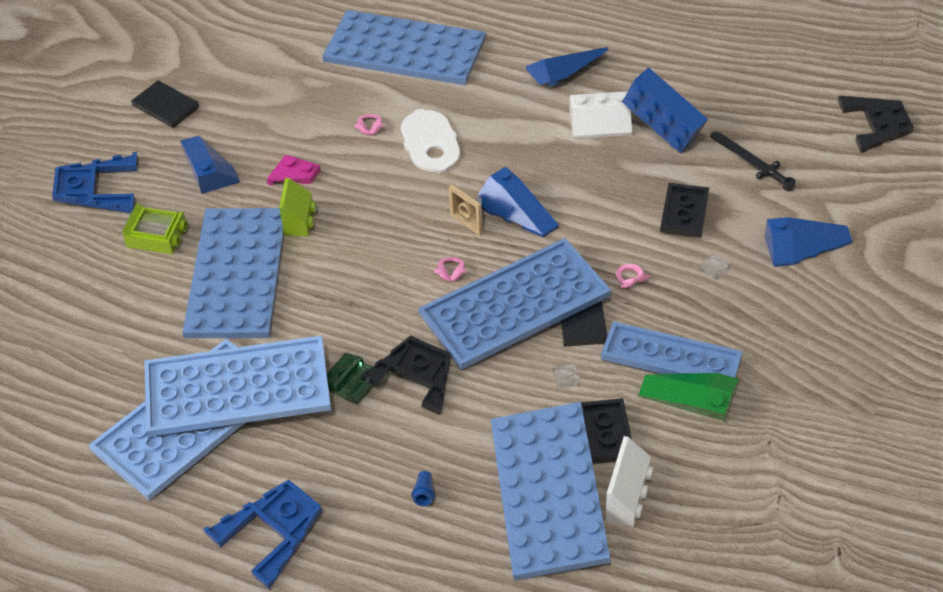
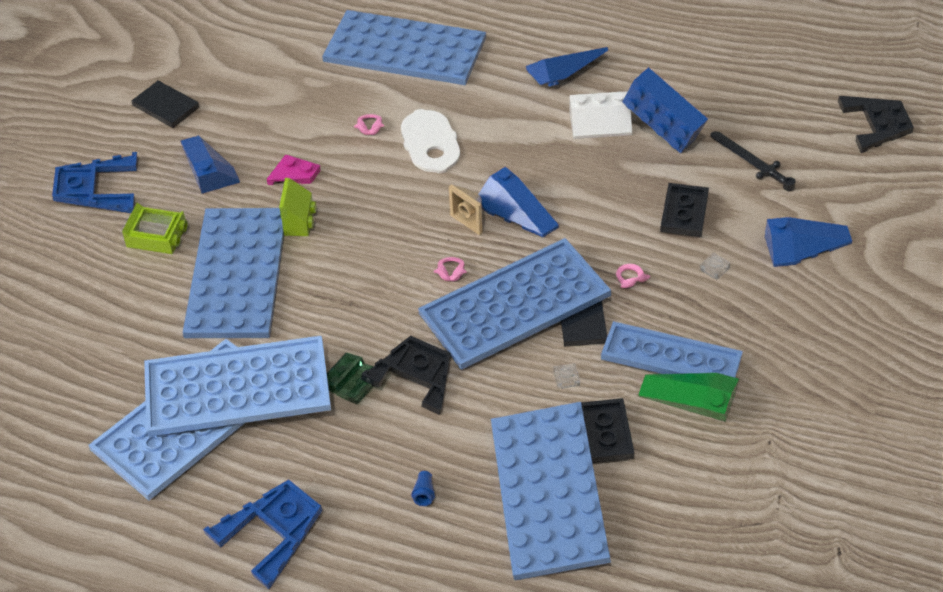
white slope [606,436,654,527] -> none

